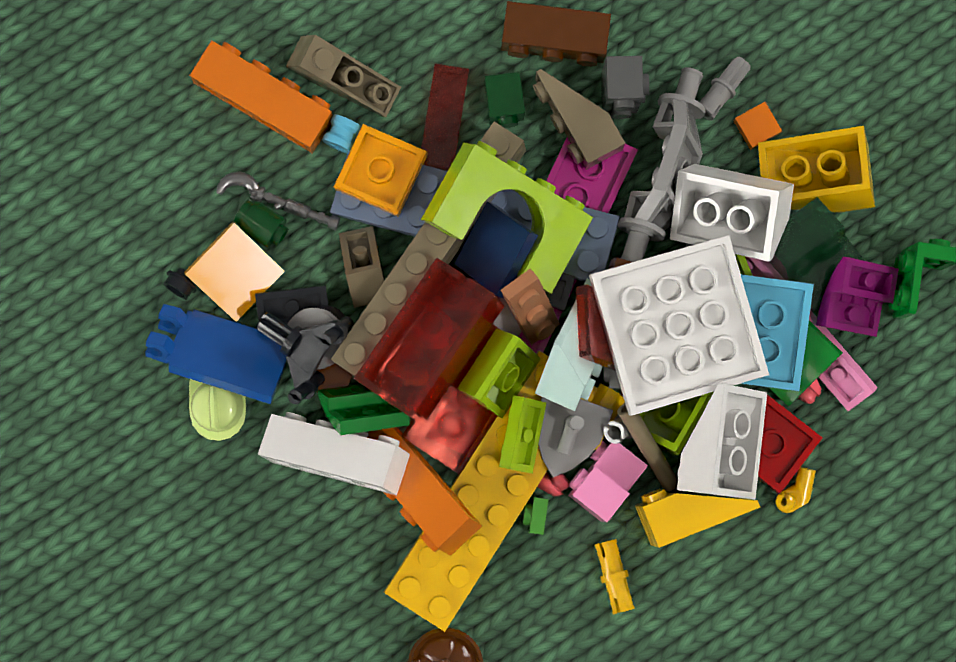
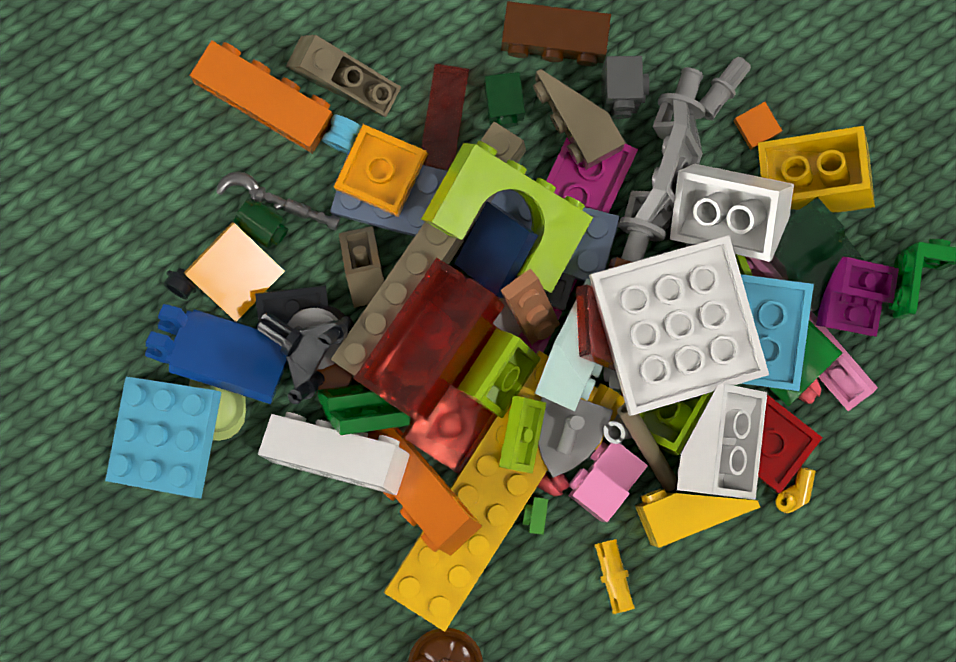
none -> medium azure plate [105,376,222,499]

